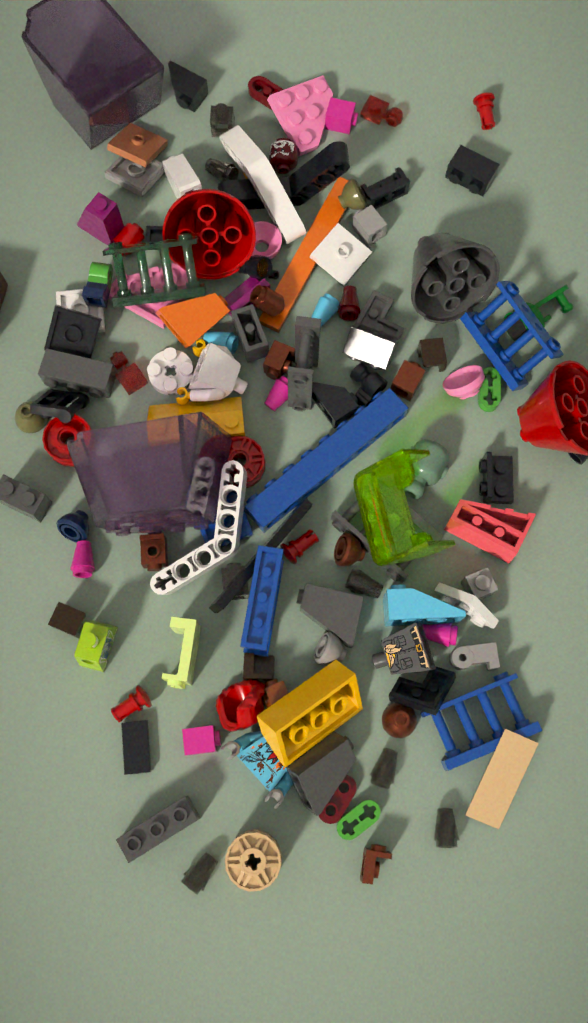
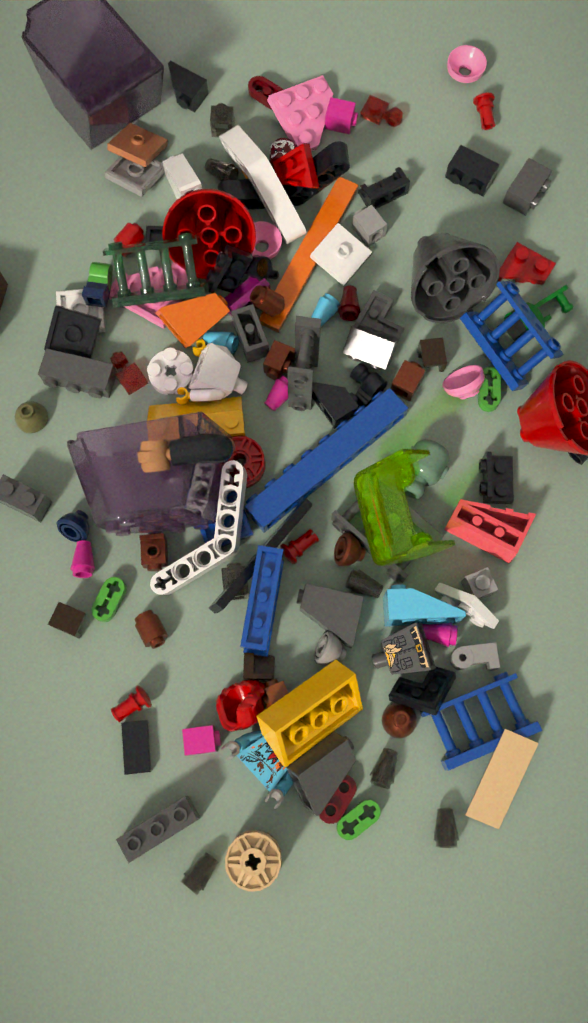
black plate [30,389,90,423] -> none
red wheel [42,414,97,467] -> none
lime torso [74,620,118,672] -> none
magenta slope [77,192,124,249] -> none
yellowish green panel [162,617,201,689] -> none
olive brick [338,179,367,210] -> none
copper bracket [360,844,392,885] -> none
none -> bright green beam [91,577,127,622]
none -> copper brick [134,610,168,649]
none -> black piece [137,433,235,472]
none -> black bracket [206,244,253,293]
none -> red wing [273,143,319,188]
none -> bright pink piece [447,45,487,83]
none -> red wing [498,242,556,285]
none -> dark grey brick [503,158,552,216]

